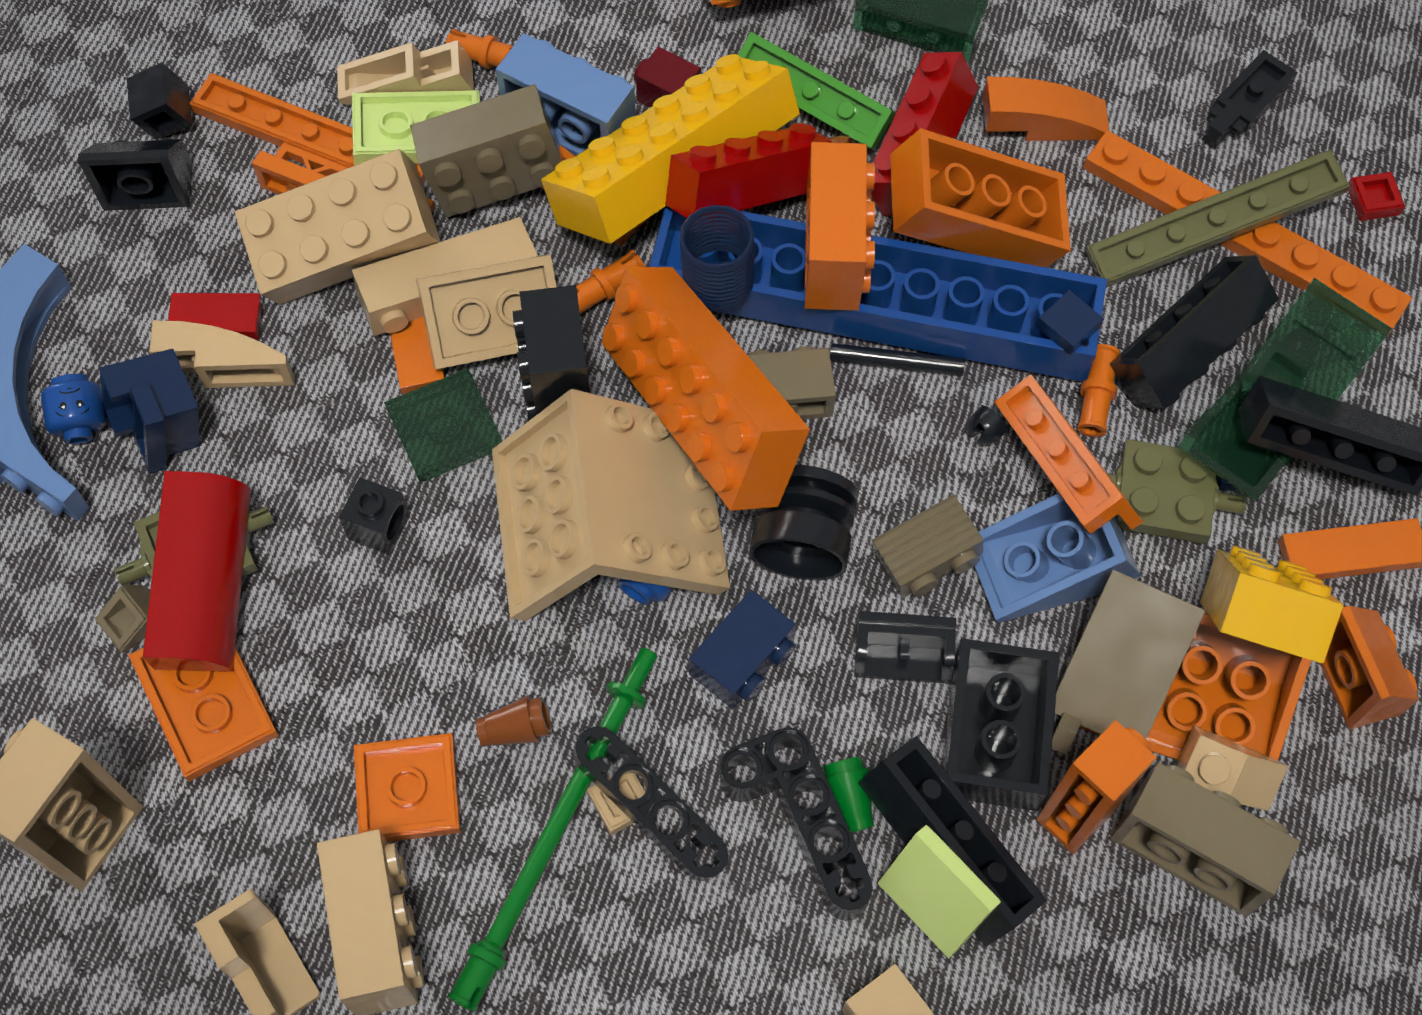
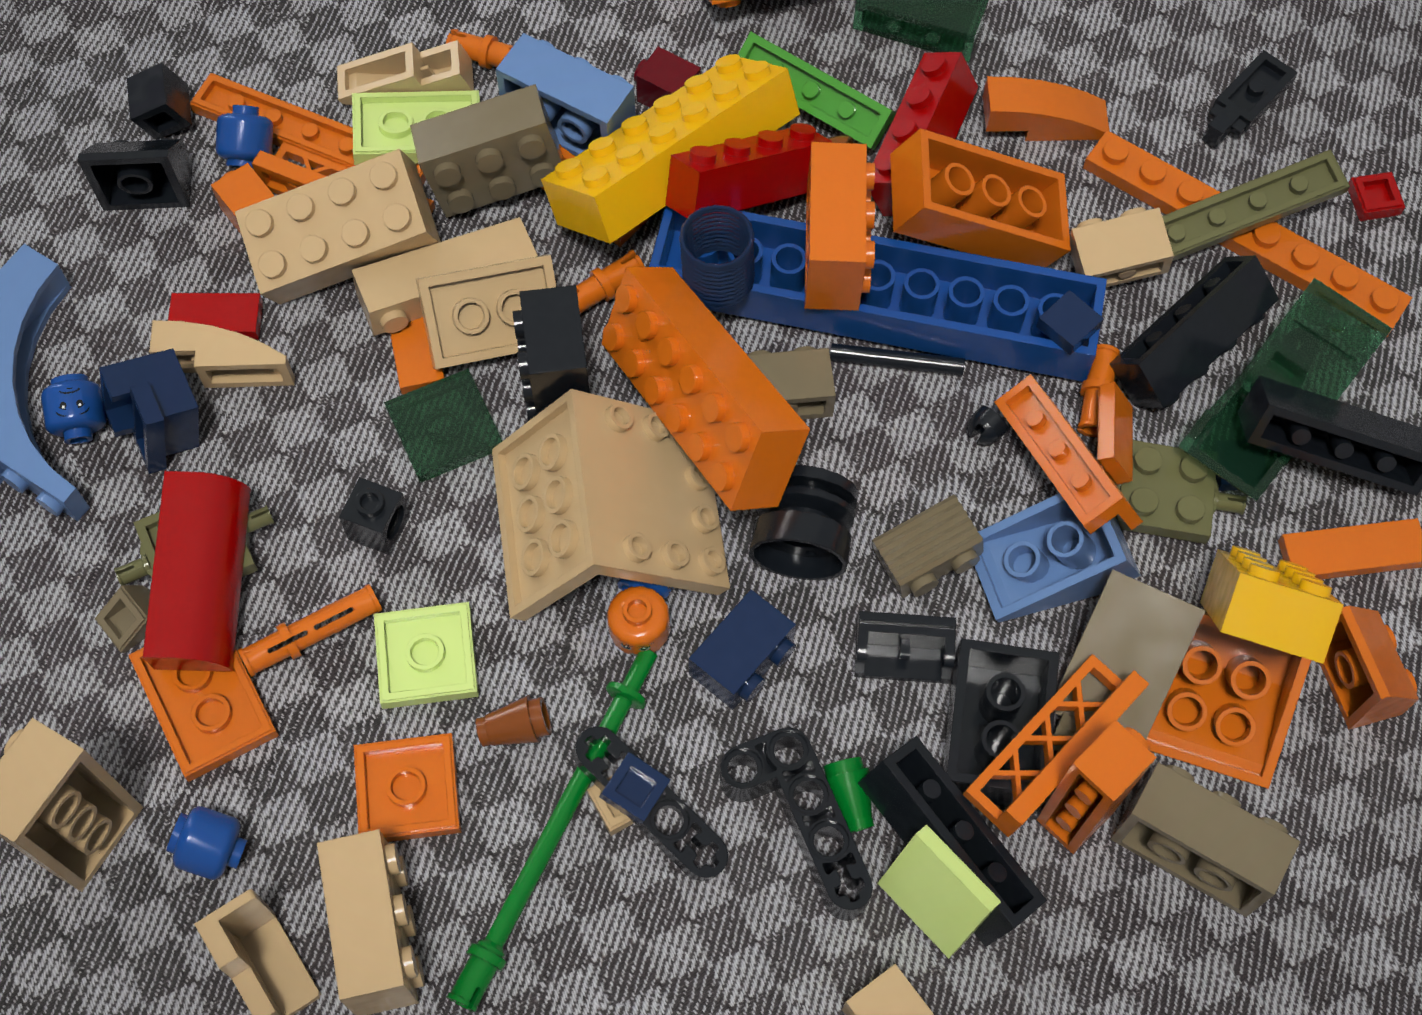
tan slope [1176,725,1289,811] -> none
none -> blue head [166,806,248,880]
none -> orange brick [211,163,274,235]
none -> blue head [216,105,273,169]
none -> orange pin [237,584,382,677]
none -> yellowish green tile [374,602,479,709]
none -> dark blue tile [599,752,671,825]
none -> orange head [607,586,671,656]
none -> orange fence [962,654,1149,837]
none -> tan brick [1070,207,1174,287]
none -> orange tile [1097,381,1133,485]

